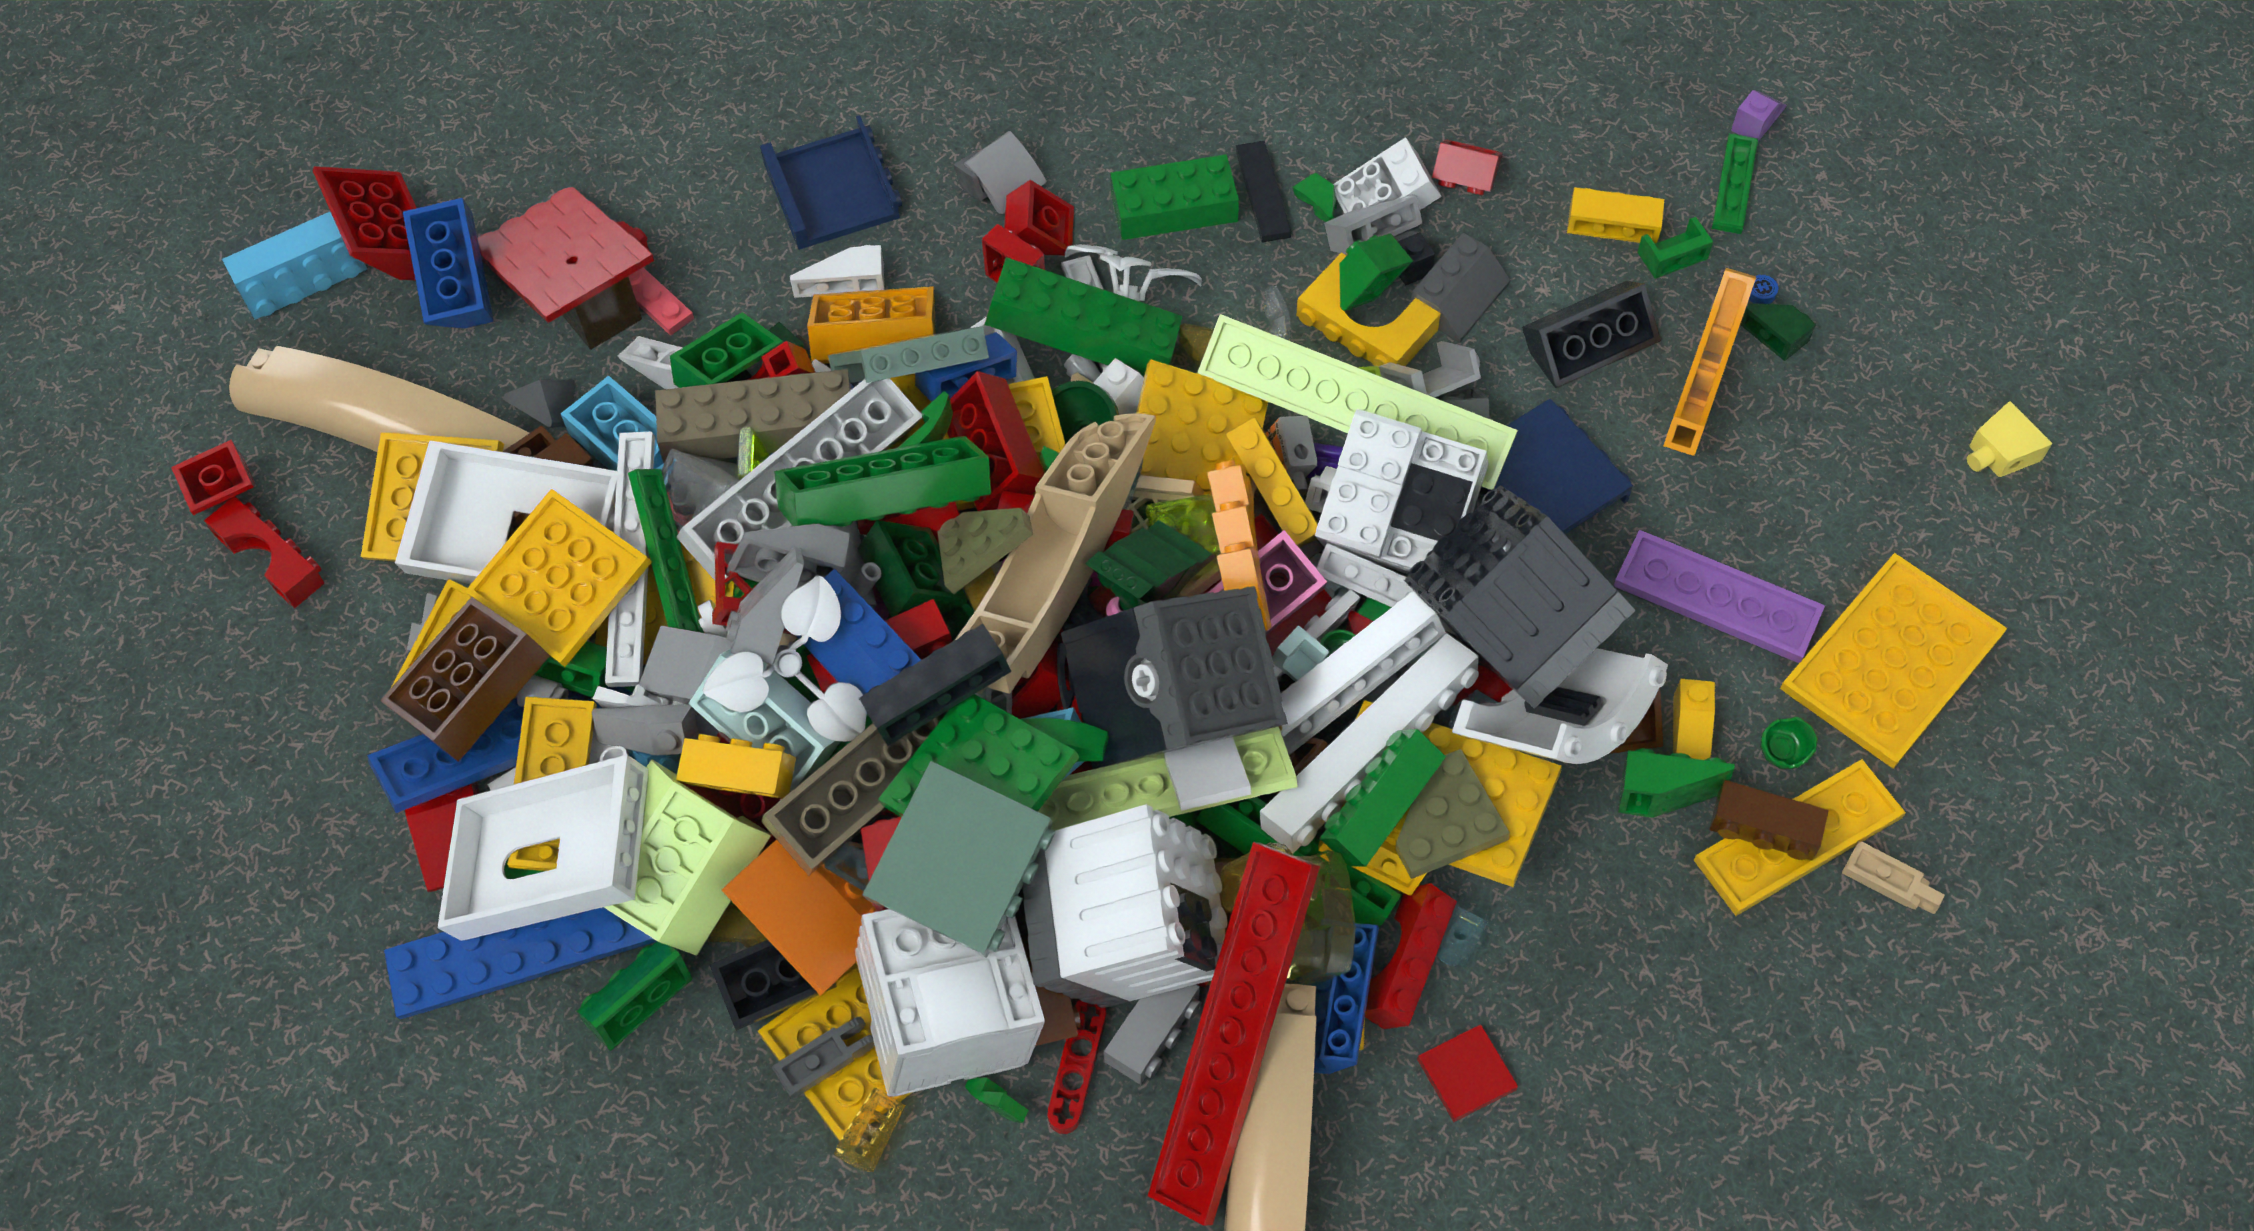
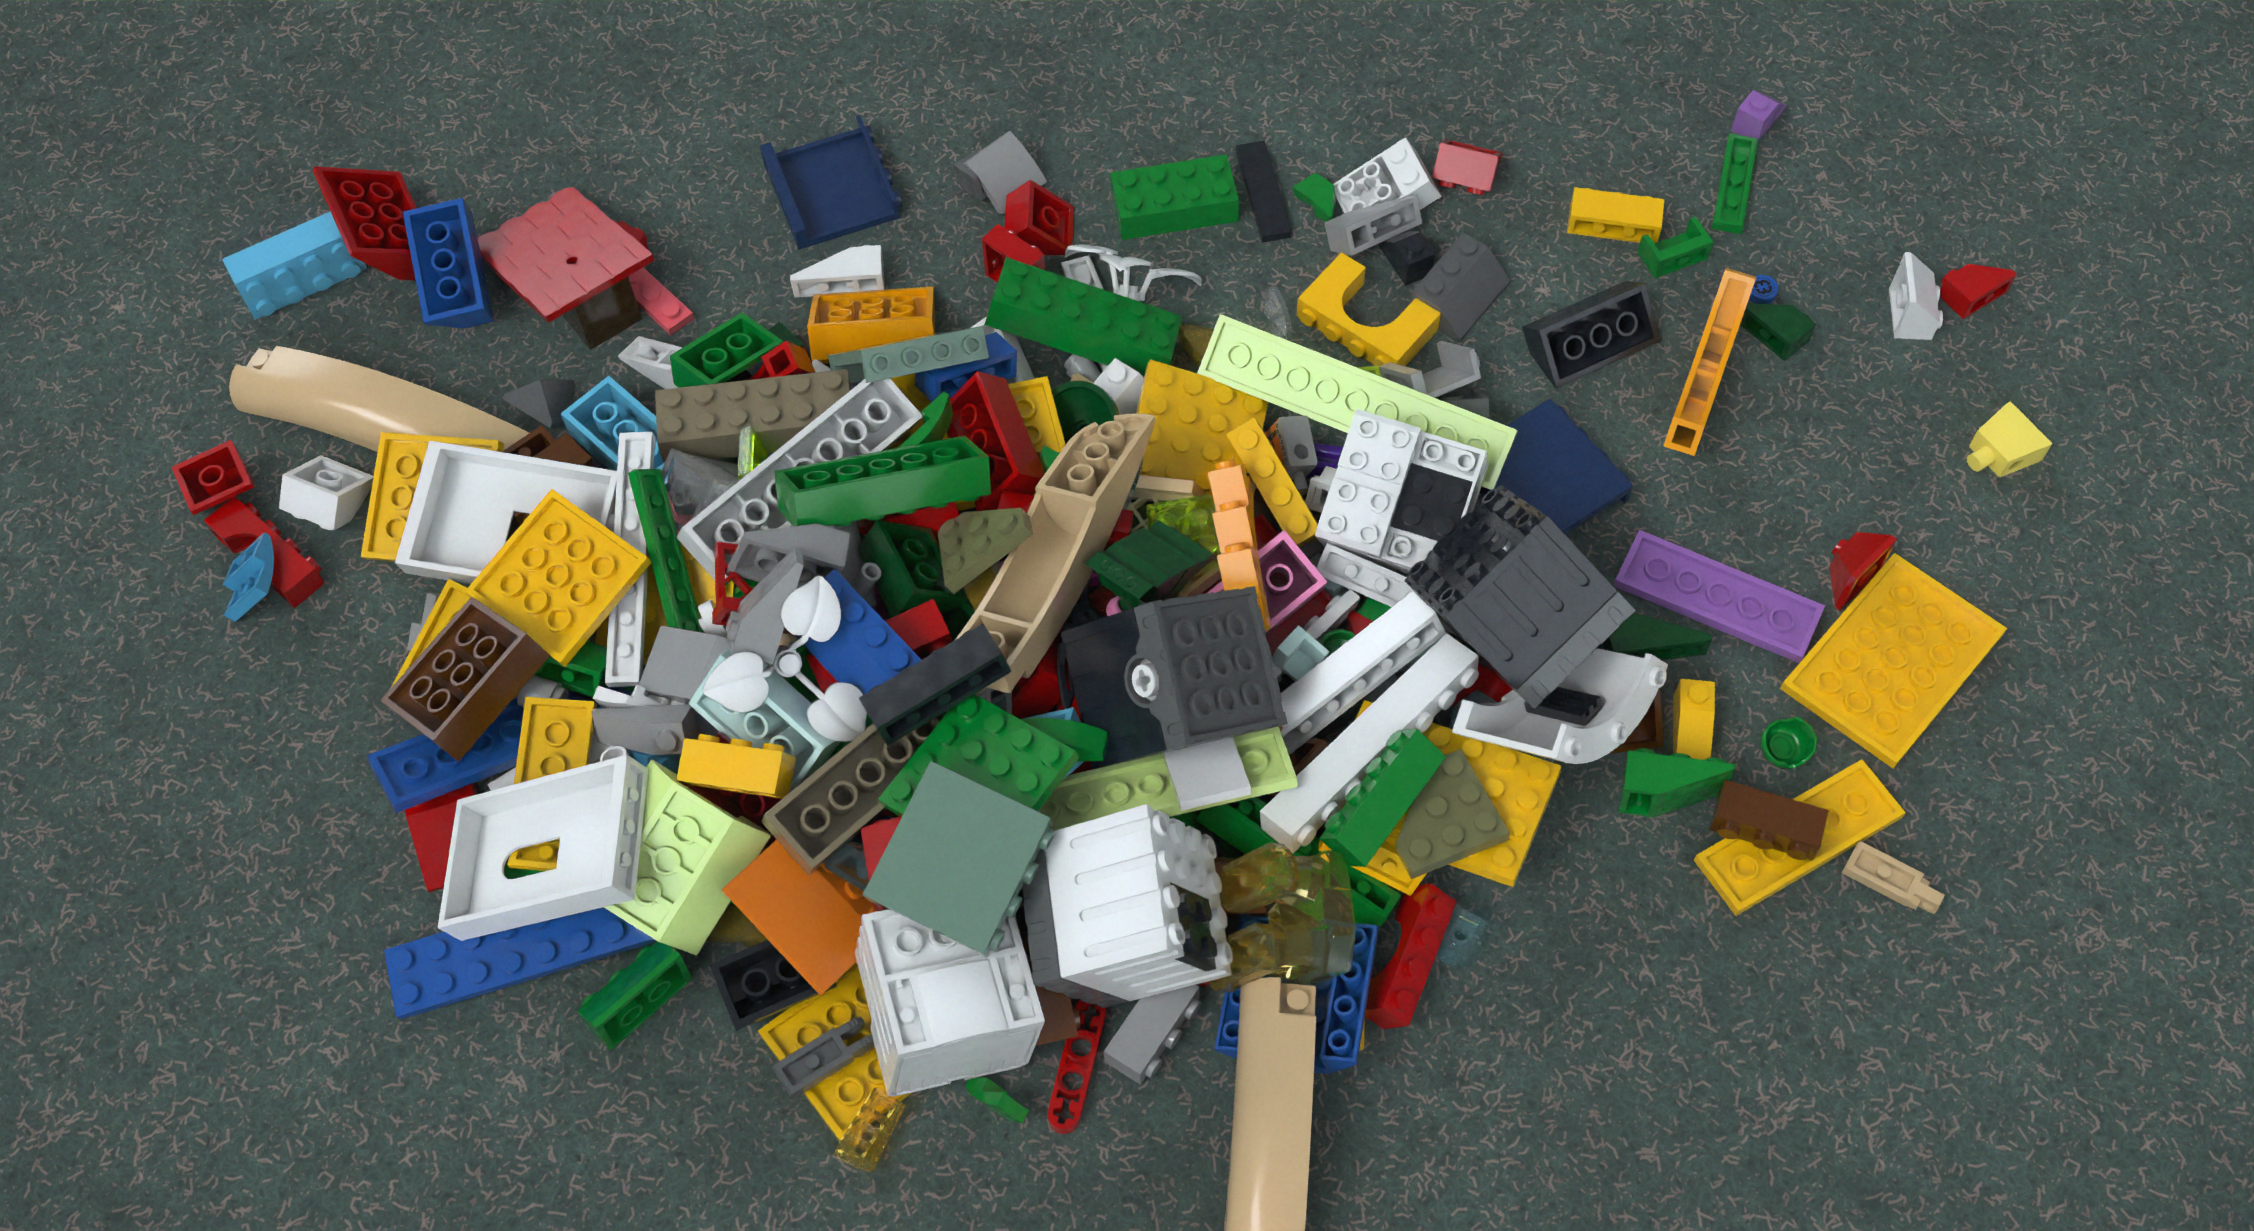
red plate [1148,842,1320,1226] -> none
green slope [1339,233,1413,311] -> none
red tile [1417,1024,1518,1122] -> none
none -> dark azure slope [223,532,274,622]
none -> white slope [279,455,374,530]
none -> dark green slope [1602,614,1712,660]
none -> red slope [1829,532,1897,611]
none -> white slope [1889,252,1943,340]
none -> red slope [1940,264,2017,319]

